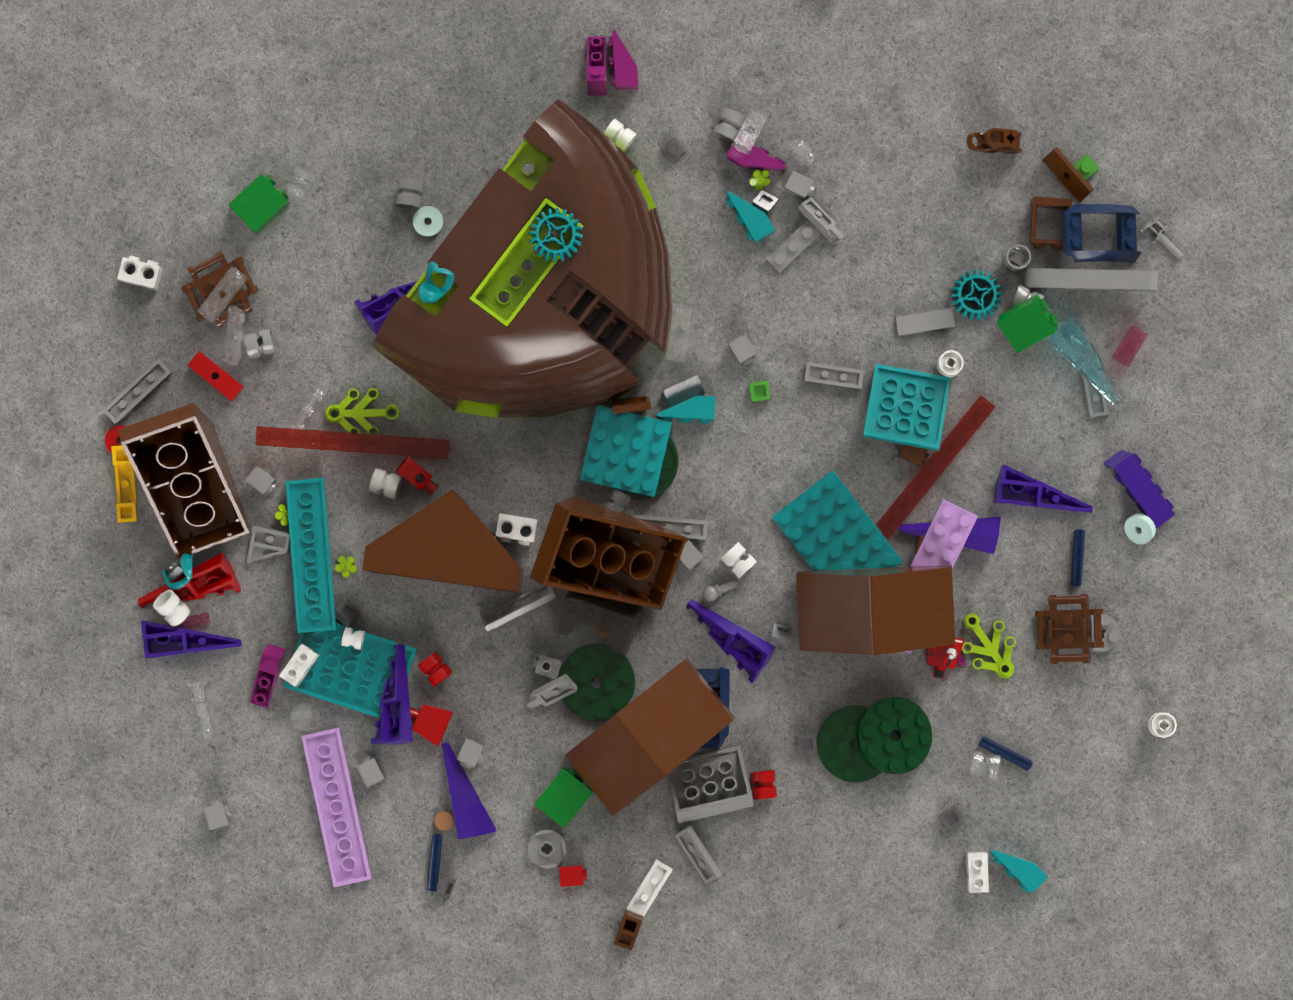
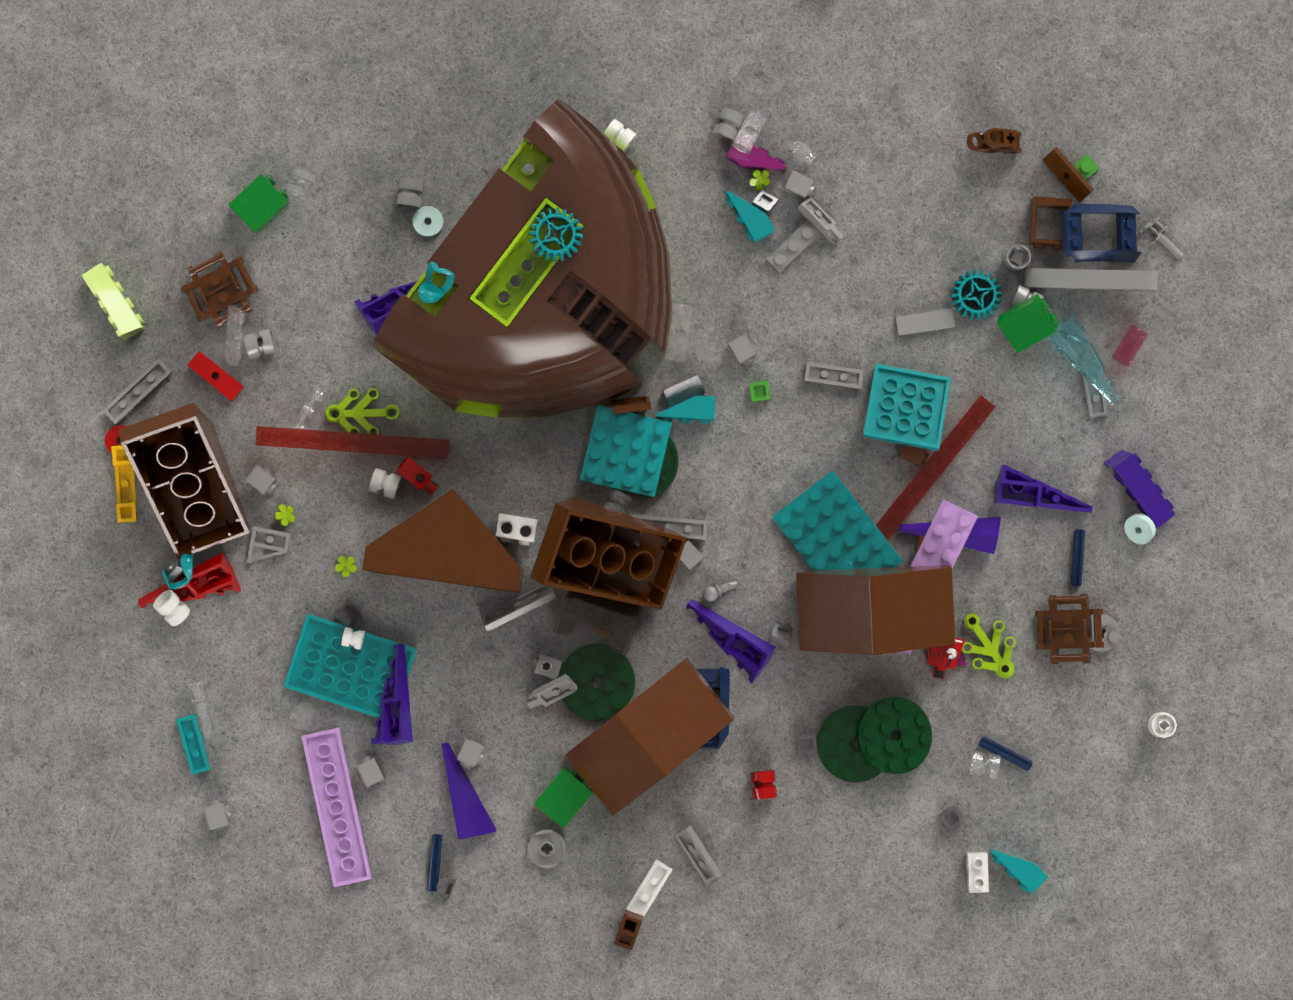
white brick [117,255,163,291] -> none
dark purple wedge [141,620,242,659] -> none
clear pink axle [173,612,210,629] -> none
clear tile [197,266,248,324] -> none
magenta slope [250,644,286,708] -> none
white brick [279,644,320,687] -> none
teal plate [285,478,337,634] -> none
red torso [410,704,454,746] -> none
red wheel [417,651,453,687] -> none
medium nougat tile [434,811,454,831] -> none
red brick [559,865,587,887] -> none
magenta slope [587,37,606,96] -> none
magenta slope [609,30,639,91] -> none
flat silver plate [660,136,686,163] -> none
light grey slope [668,746,754,824] -> none
white wheel [721,542,757,578] -> none
white wheel [936,350,964,377] -> none
none -> yellowish green wedge [82,263,145,341]
none -> teal plate [176,714,211,775]

